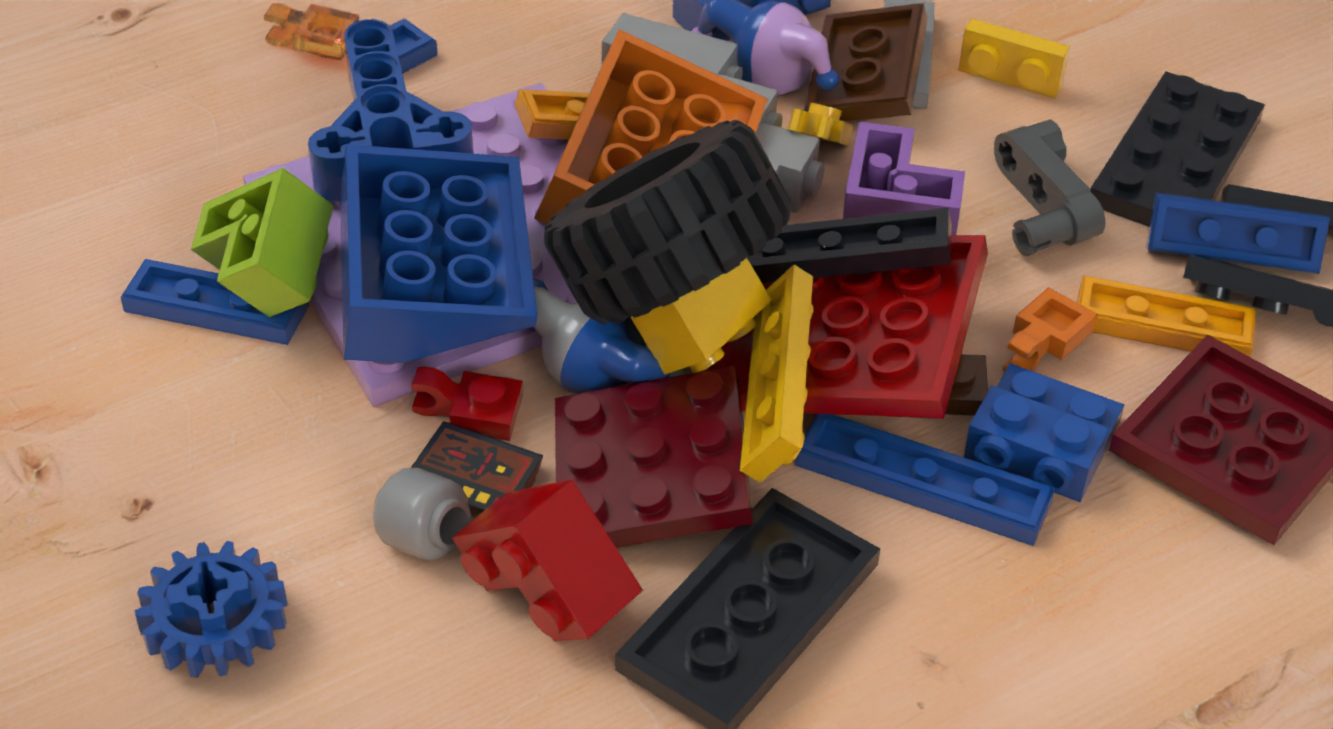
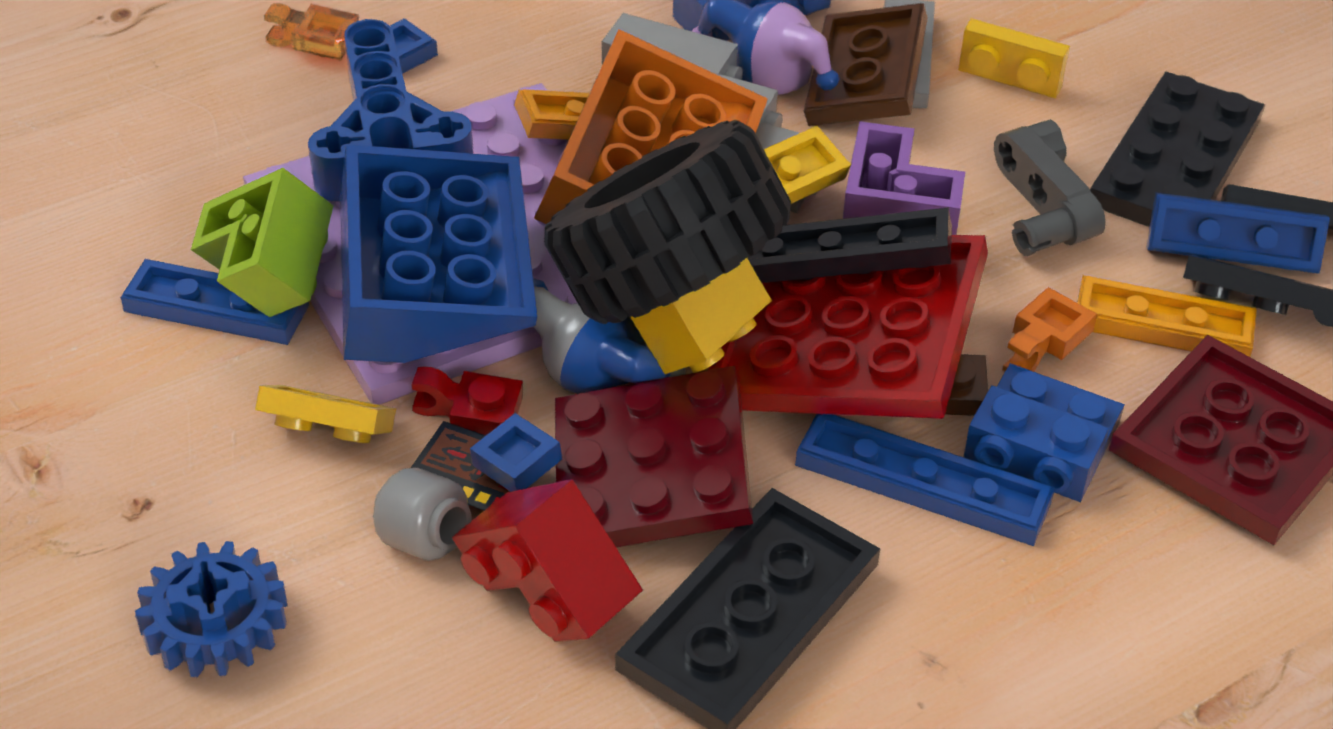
yellow plate [740,265,813,483] -> none
yellow plate [788,103,854,146] -> none
none -> yellow plate [255,385,397,443]
none -> blue plate [470,413,562,492]
none -> yellow plate [764,126,851,204]

